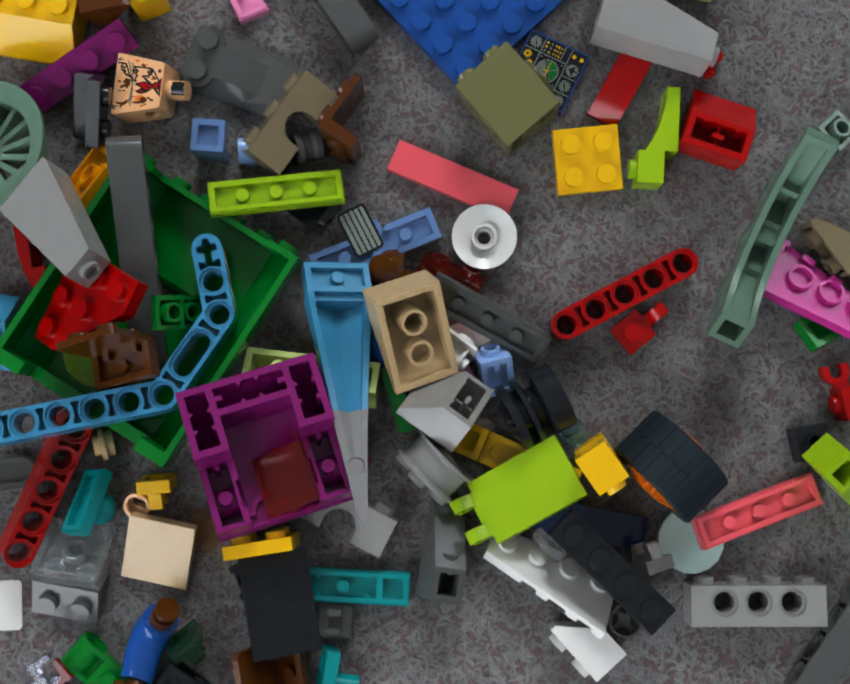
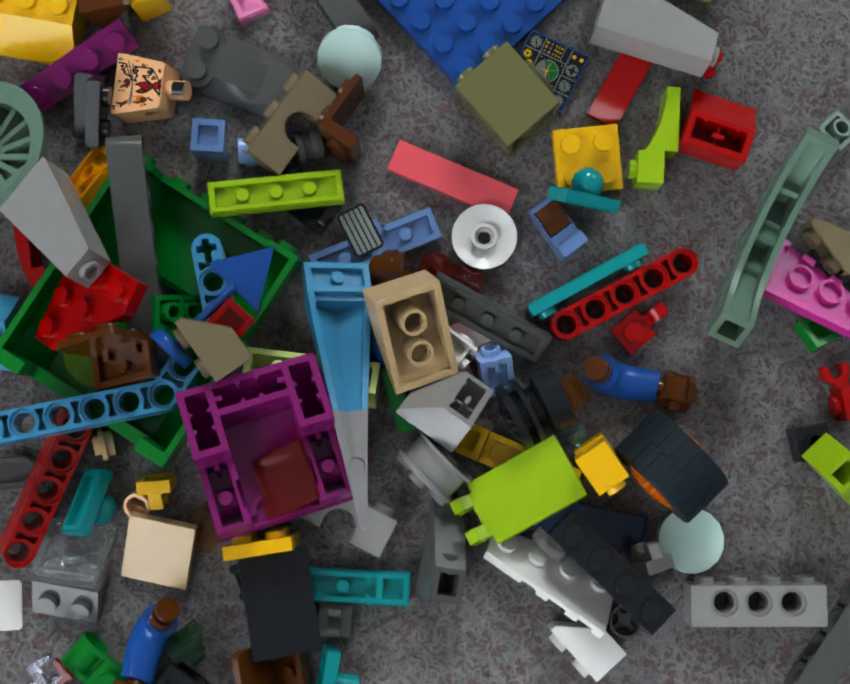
coral tile [690,472,824,550] -> none
none -> blue piece [150,247,274,369]
none -> dark tan slope [173,317,252,382]
none -> red plate [207,297,256,338]
none -> light aqua tile [317,25,382,88]
none -> teal plate [525,243,649,321]
none -> leg [528,198,588,262]
none -> teal tile [547,167,621,214]
none -> clear orange tile [559,373,591,412]
none -> piece [583,354,698,414]

